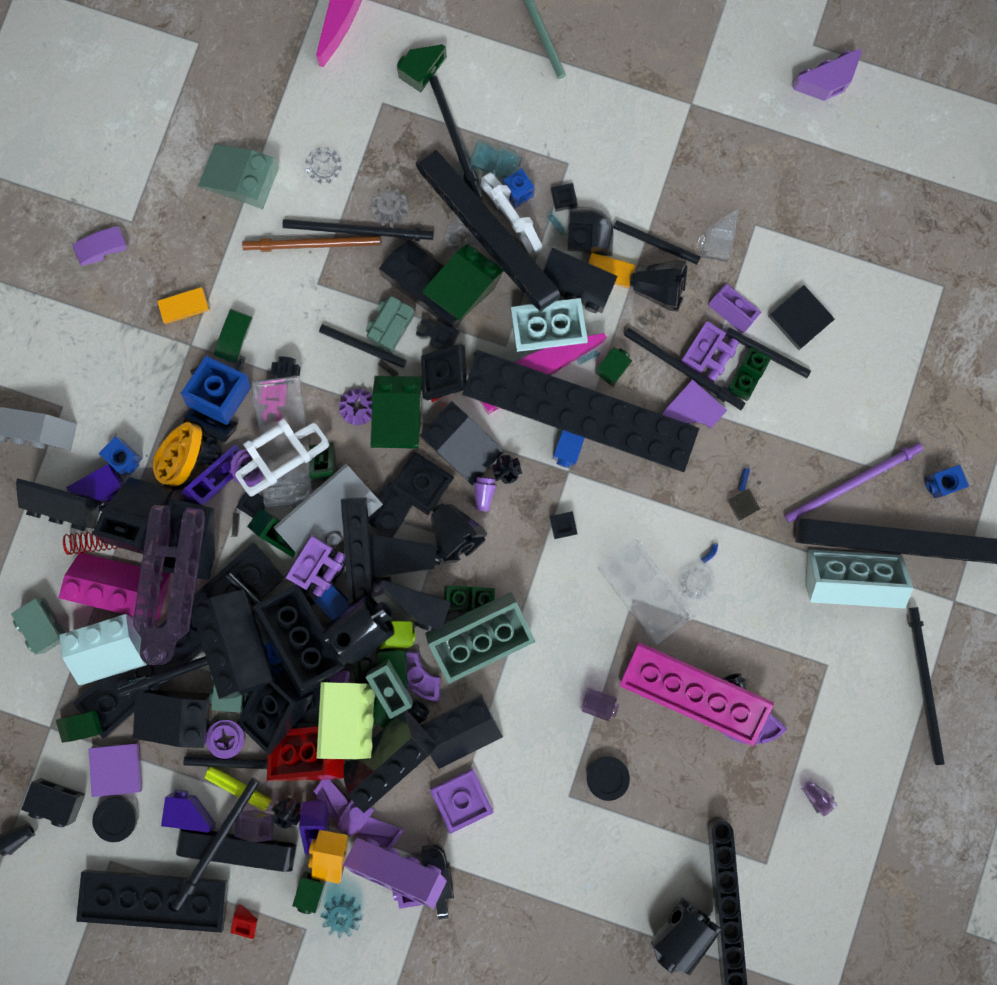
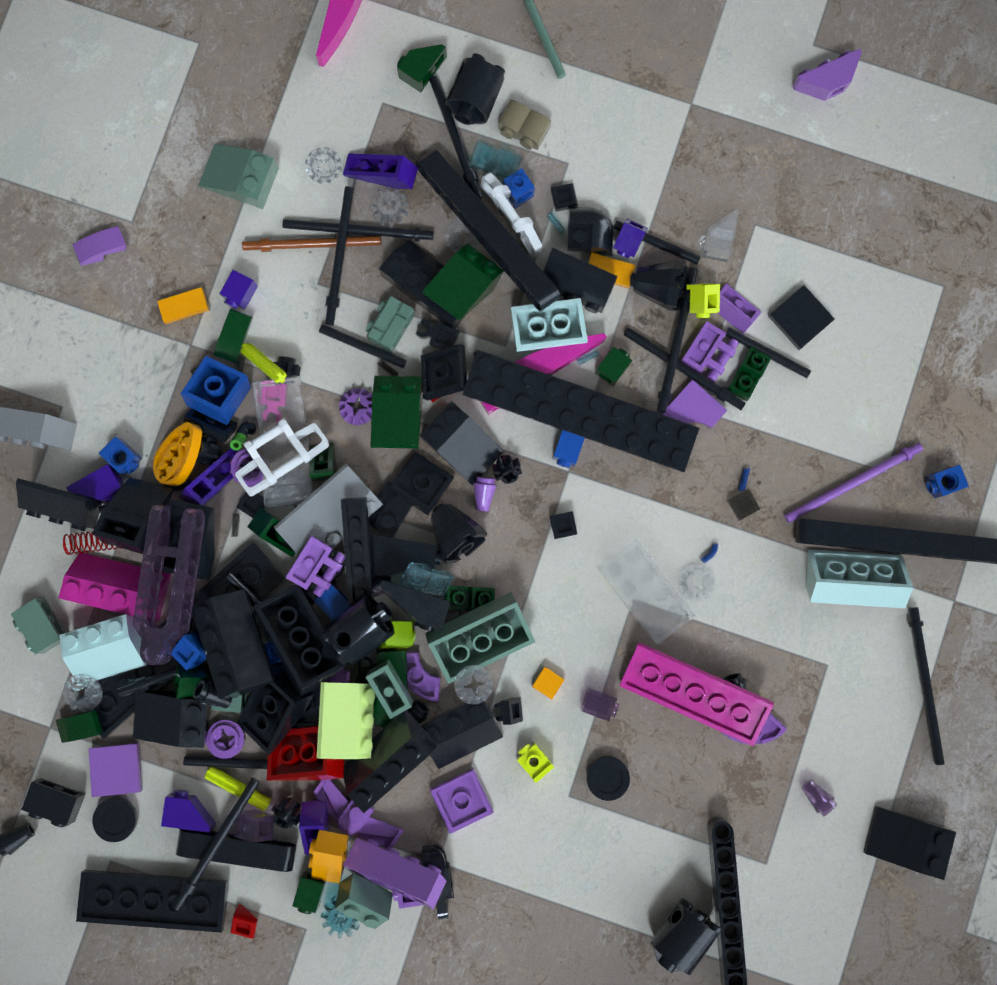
none -> clear gear [62,674,102,713]
none -> blue brick [170,631,206,670]
none -> dark green brick [174,664,213,698]
none -> black cone [193,680,232,709]
none -> dark purple brick [219,270,258,310]
none -> arm [230,421,256,451]
none -> neon yellow axle [240,343,287,383]
none -> black bar [325,186,354,326]
none -> sand green brick [335,873,393,929]
none -> dark purple slope [343,153,418,189]
none -> clear light blue slope [399,563,454,596]
none -> black cylinder [445,53,505,125]
none -> clear gear [454,665,494,704]
none -> black tile [494,697,523,725]
none -> dark tan brick [498,99,551,150]
none -> neon yellow brick [516,742,554,783]
none -> light orange tile [532,666,565,700]
none -> dark purple brick [613,218,648,258]
none -> black bar [657,267,698,413]
none -> neon yellow brick [687,284,720,318]
none -> black slope [864,806,956,880]

